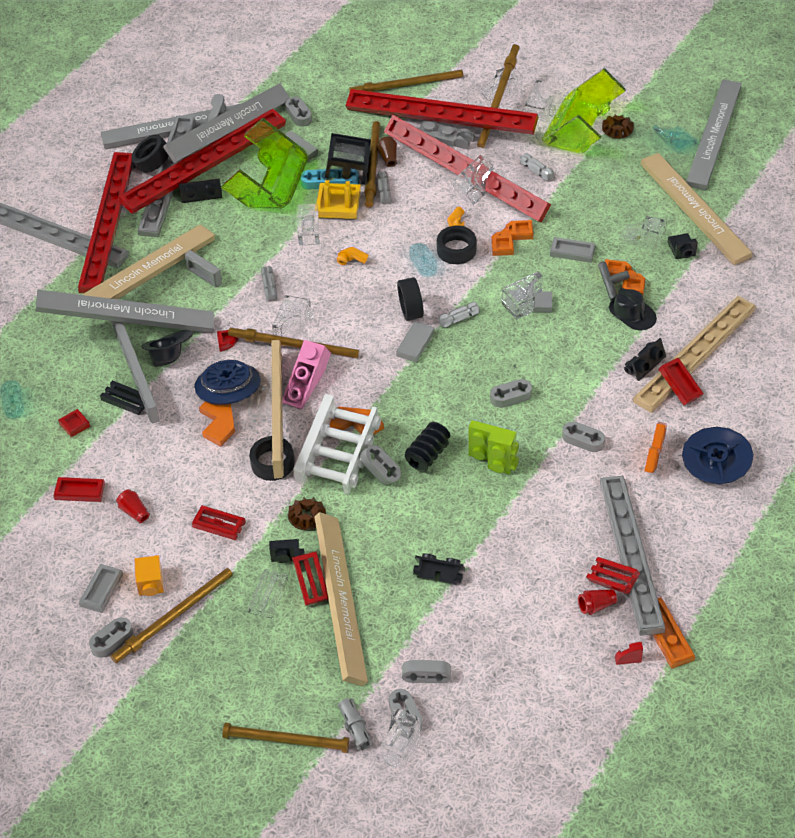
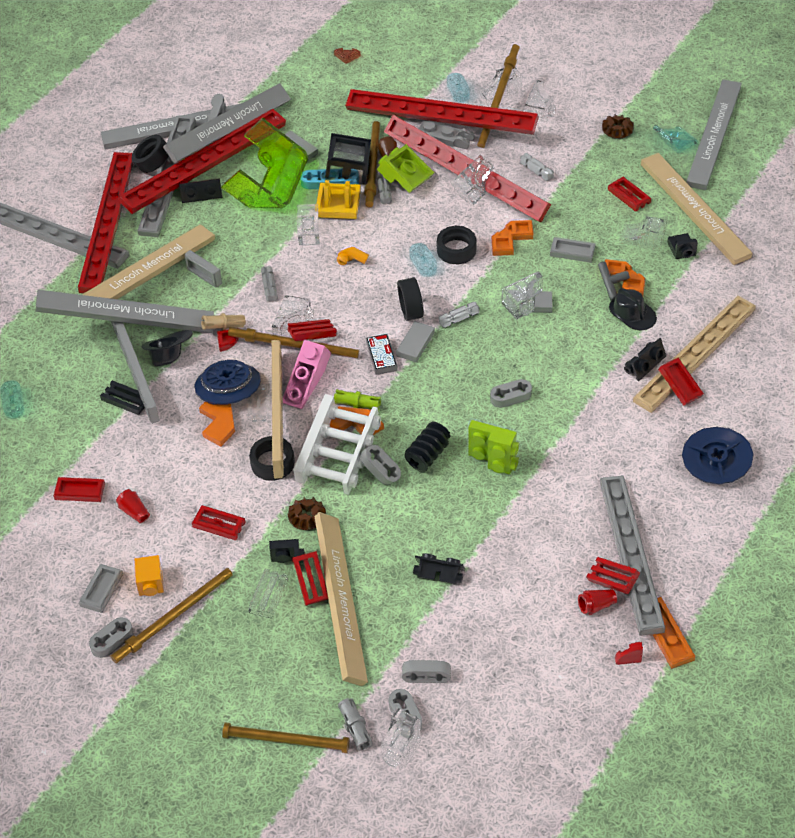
red tile [58,409,91,438] -> none
light grey beam [285,97,312,127] -> none
pearl gold bar [349,69,463,92] -> none
light orange arm [447,207,465,226] -> none
clear neon green windscreen [542,68,626,153] -> none
light grey beam [562,422,605,452] -> none
orange tile [644,422,668,473] -> none
none -> tan axle [201,313,246,330]
none -> red tile [287,319,337,341]
none -> clear red tile [334,48,361,64]
none -> lime pin [334,389,381,411]
none -> tile [366,334,397,375]
none -> lime plate [377,144,435,193]
none -> clear light blue beam [447,73,470,103]
none -> red tile [608,176,651,212]

